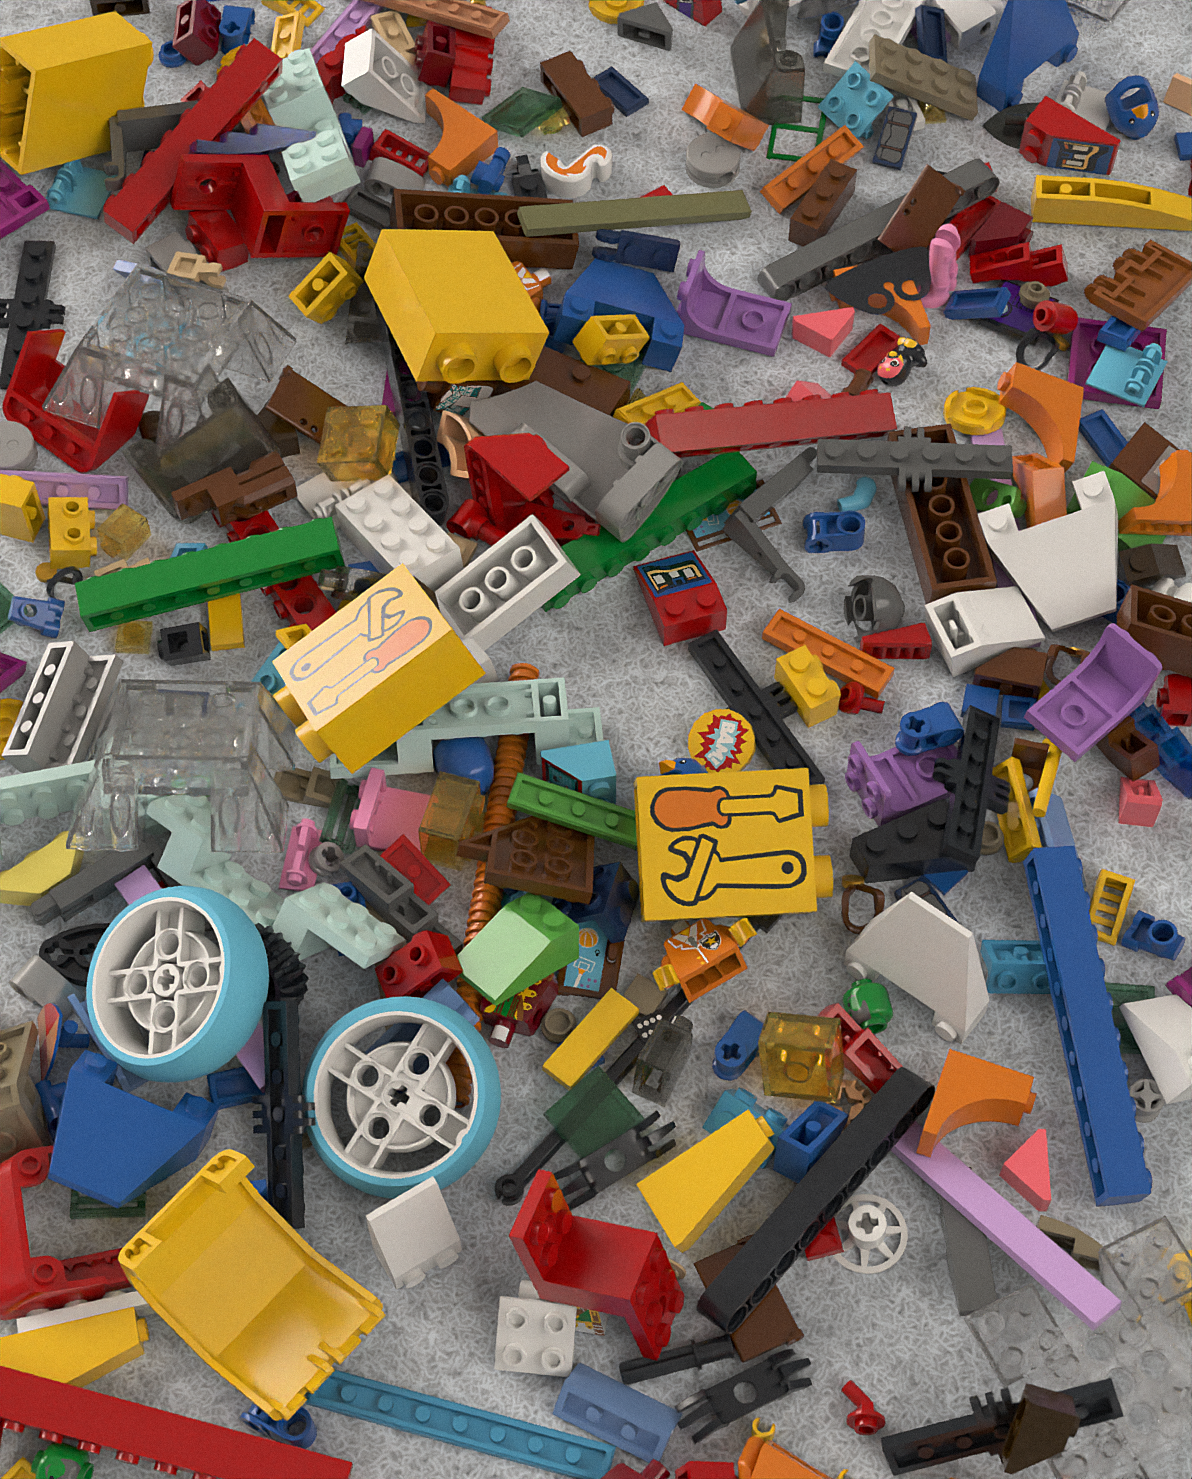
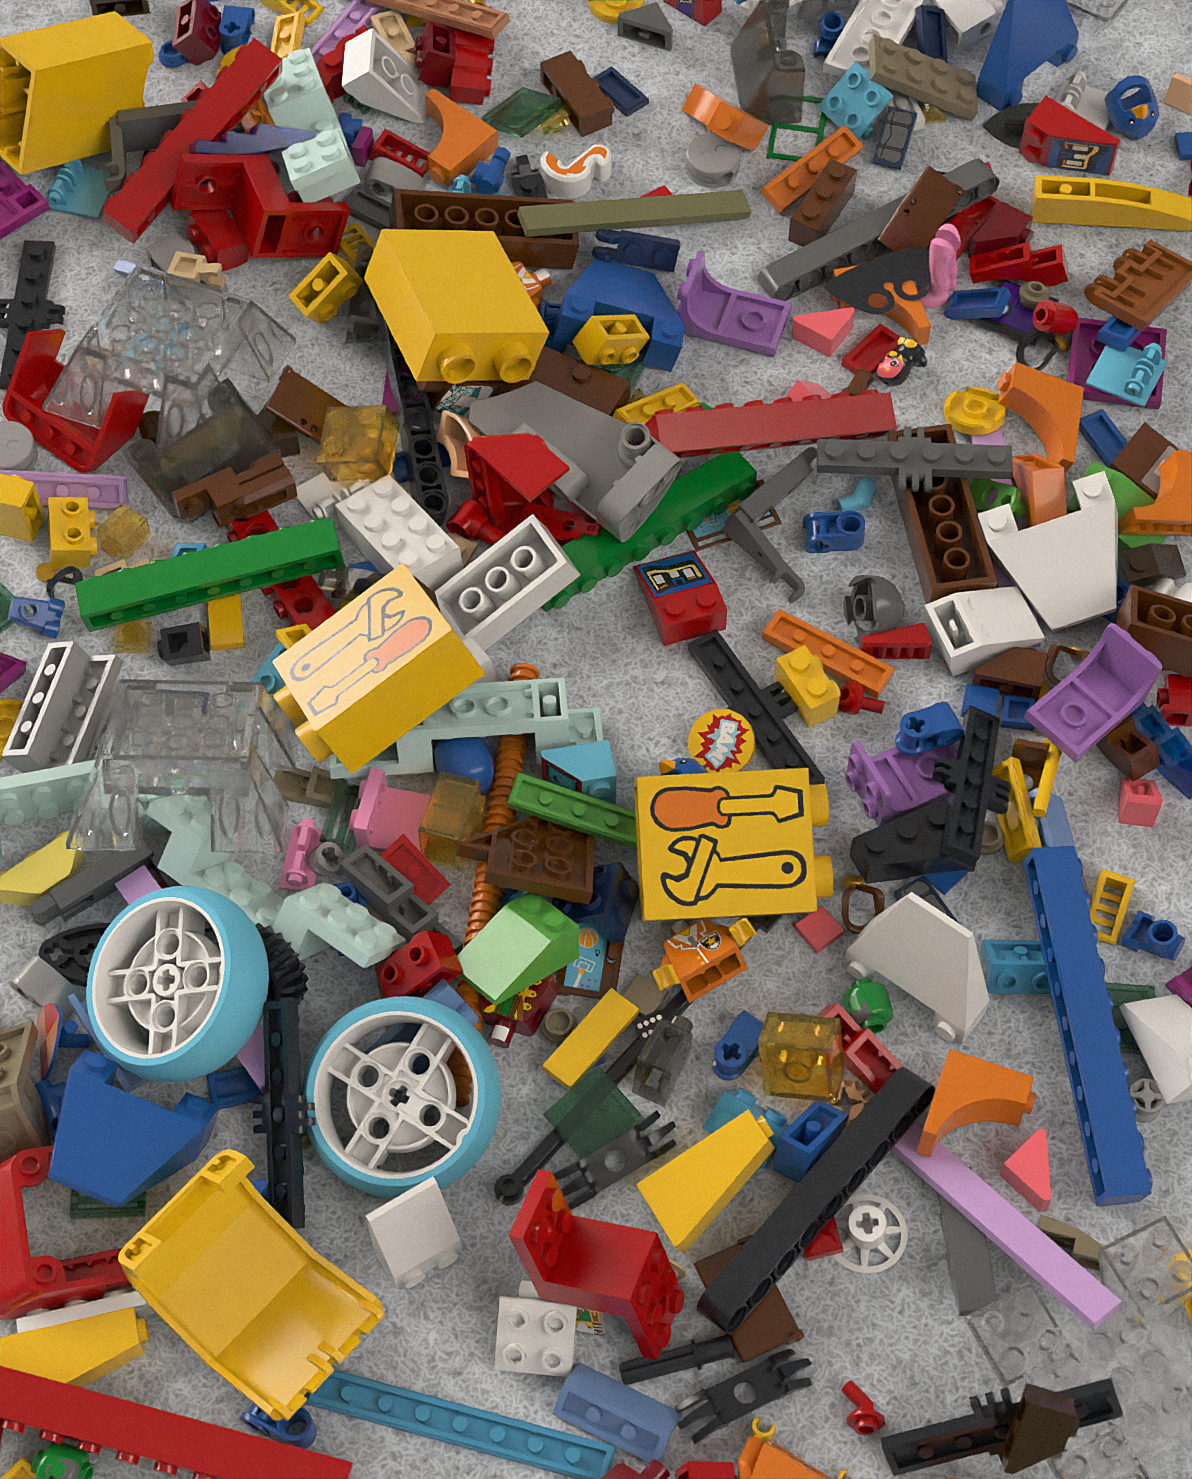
none -> coral tile [794,906,845,954]

